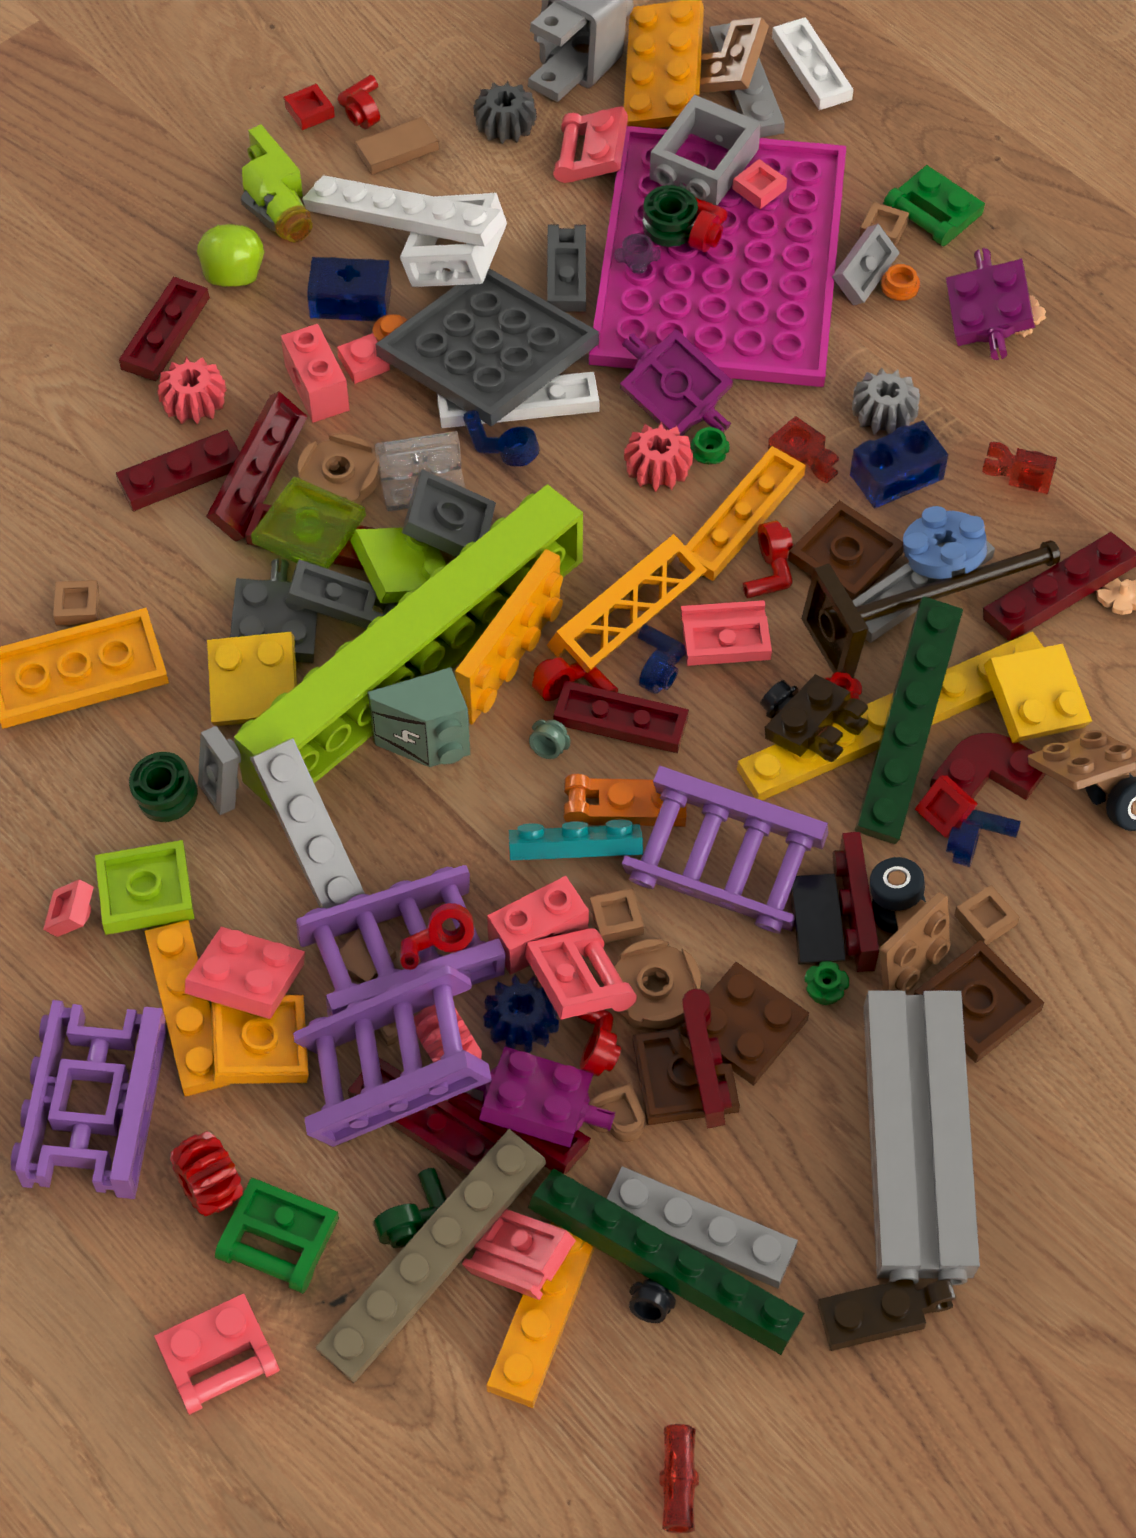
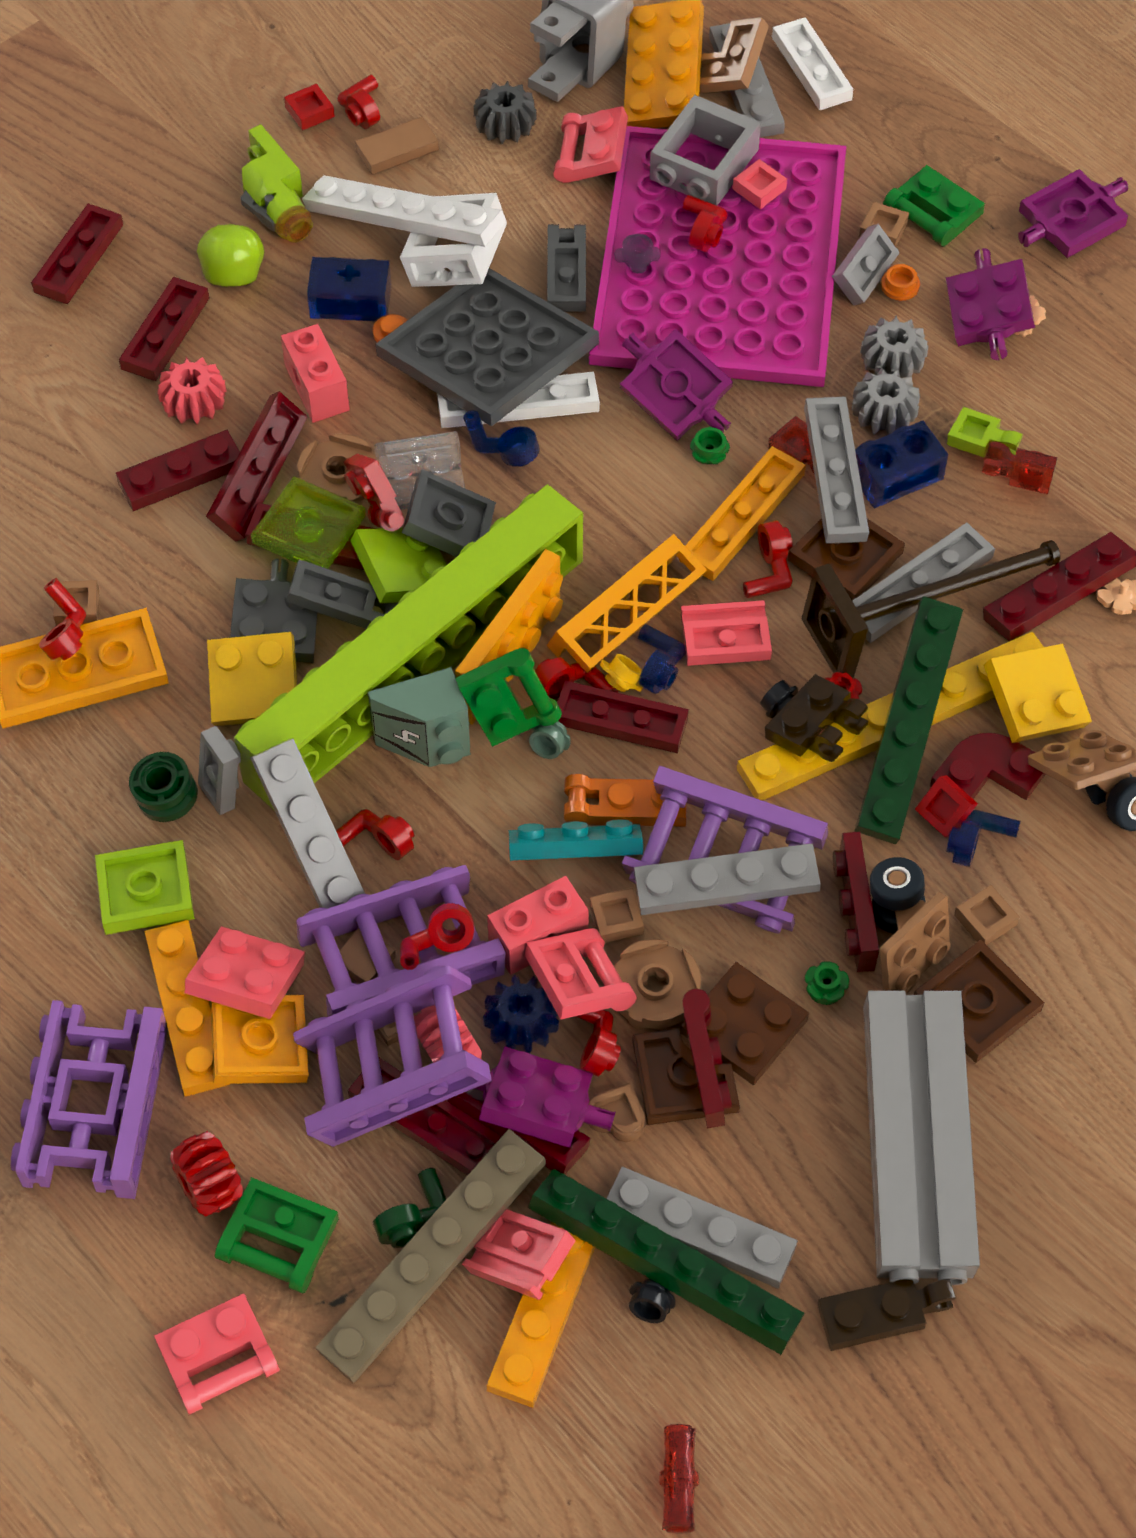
coral plate [43,879,94,937] -> none
coral plate [337,333,390,384] -> none
coral gear [624,421,693,492] -> none
dark green wheel [643,185,698,247] -> none
black slope [790,874,845,964] -> none
medium blue plate [903,506,987,579] -> none
none -> dark red plate [31,203,123,305]
none -> red plate [39,578,86,660]
none -> red plate [336,809,415,860]
none -> red plate [343,454,404,532]
none -> green plate [455,648,562,747]
none -> yellow plate [600,654,644,692]
none -> light grey plate [634,843,821,915]
none -> light grey plate [804,396,869,543]
none -> light grey gear [860,316,928,378]
none -> lime plate [947,407,1023,466]
none -> magenta plate [1018,169,1128,258]

